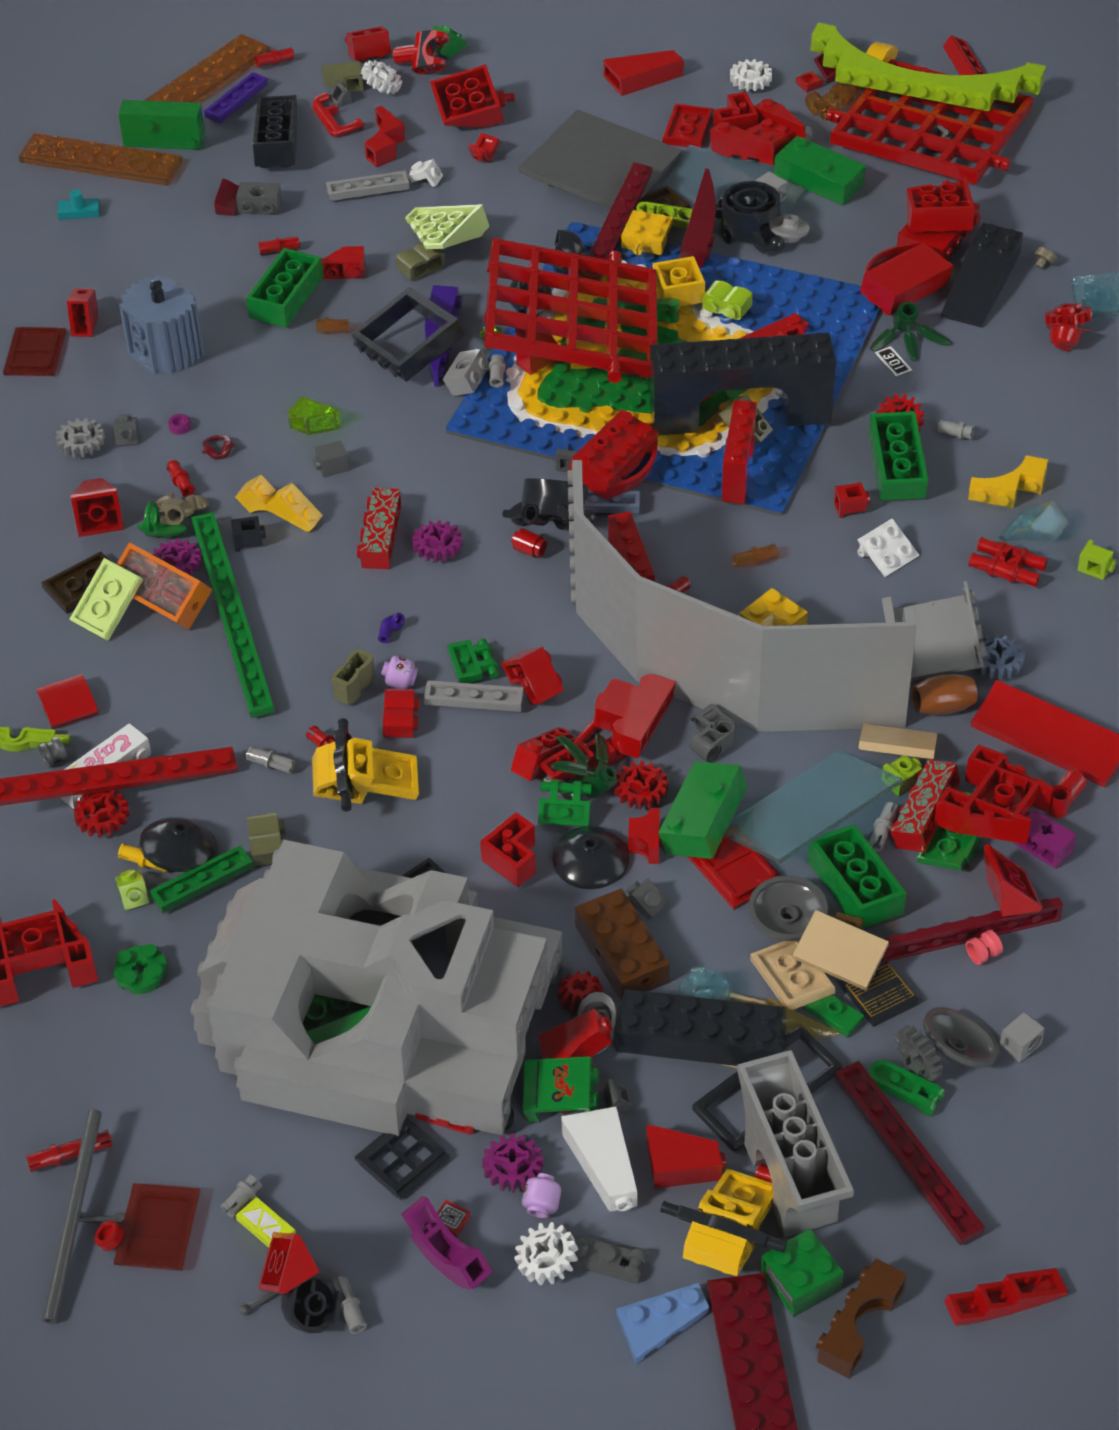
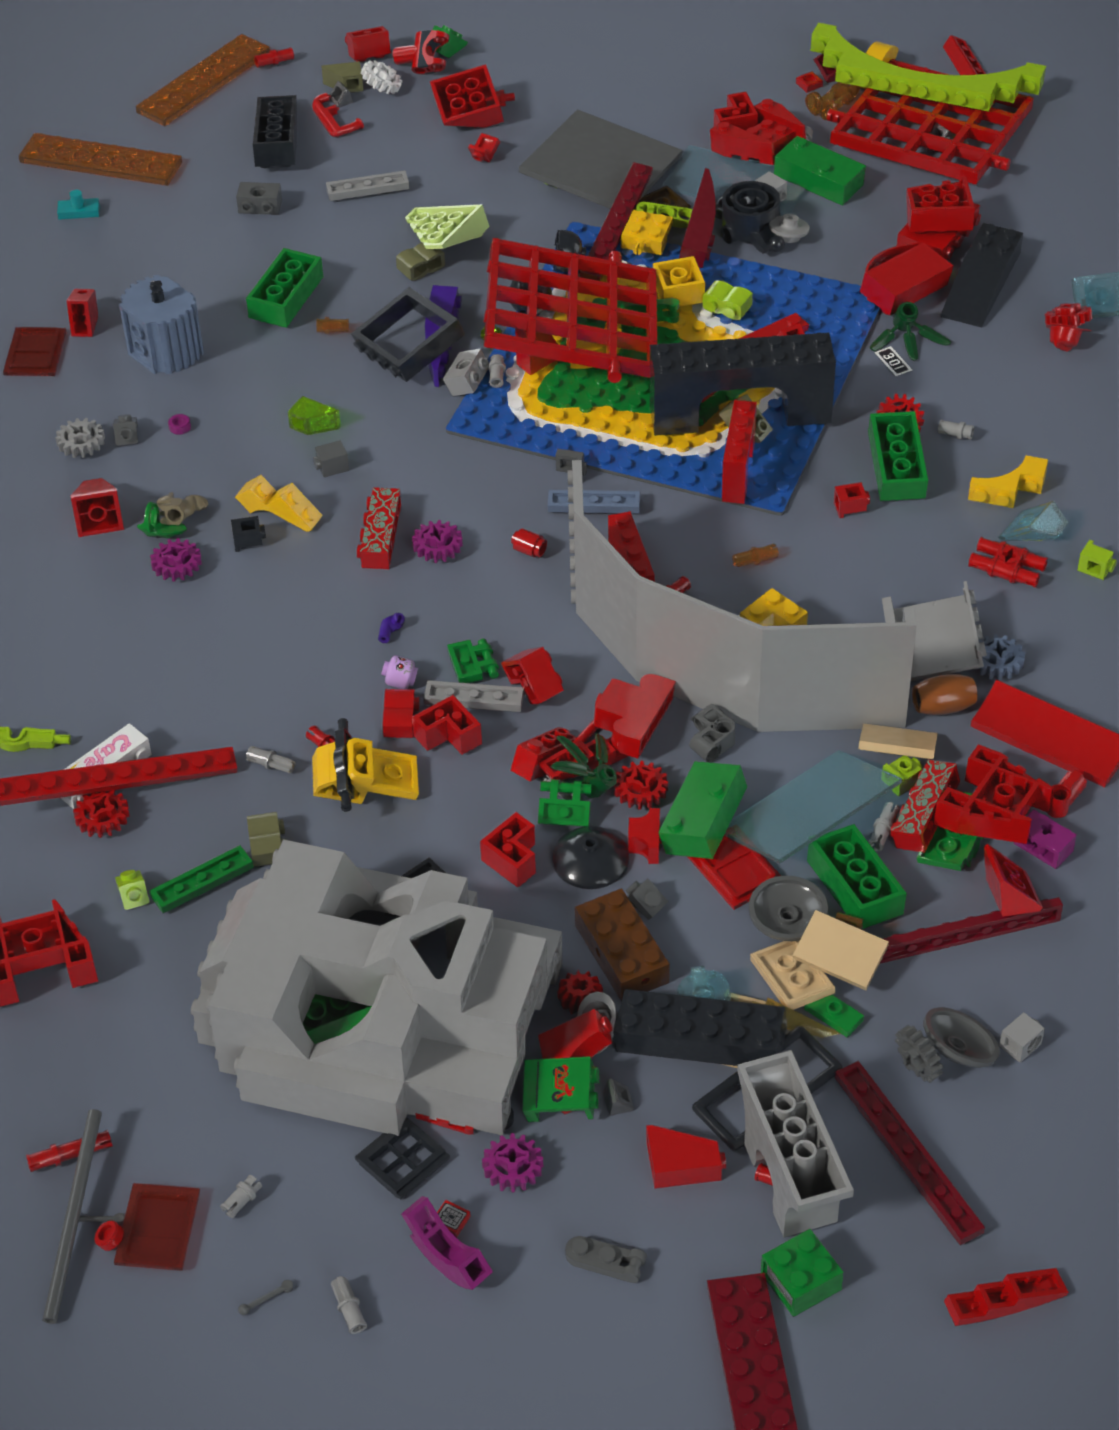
red slope [36,674,98,729] -> none
flat silver wheel [38,736,67,767] -> none
dark brown tile [41,551,110,614] -> none
yellowish green tile [69,558,143,641] -> none
green plate [113,944,168,994] -> none
brick [117,542,213,630] -> none
green brick [118,100,206,150] -> none
yellow pin [118,843,169,873] -> none
black dish [139,817,217,872] -> none
red pin [166,460,195,497] -> none
green plate [191,512,275,718] -> none
dark red piece [201,435,236,459] -> none
dark purple plate [204,72,268,123] -> none
dark red slope [214,178,239,216] -> none
neon yellow tile [236,1197,296,1248] -> none
red axle [258,236,300,255] -> none
red slope [258,1232,320,1294] -> none
black cylinder [281,1273,341,1333] -> none
red slope [322,246,366,279] -> none
olive brick [332,648,375,705] -> none
red arch [364,105,405,168] -> none
white bracket [407,159,443,187] -> none
black piece [502,478,596,531] -> none
white gear [514,1222,578,1285] -> none
lavender head [522,1173,562,1218] -> none
white slope [561,1107,637,1212] -> none
red piece [567,409,659,499] -> none
red slope [603,50,684,96] -> none
medium blue wing [616,1283,709,1364] -> none
yellow piece [660,1169,787,1276] -> none
red tile [662,104,714,149] -> none
white gear [730,59,772,91] -> none
reddish brown arch [816,1258,907,1379] -> none
black tile [843,962,918,1027] -> none
white hinge [857,519,919,577] -> none
green plate [868,1060,945,1116] -> none
coral wheel [965,930,1003,965] -> none
dark tan tile [1035,247,1057,269] -> none
none -> red brick [412,695,482,755]

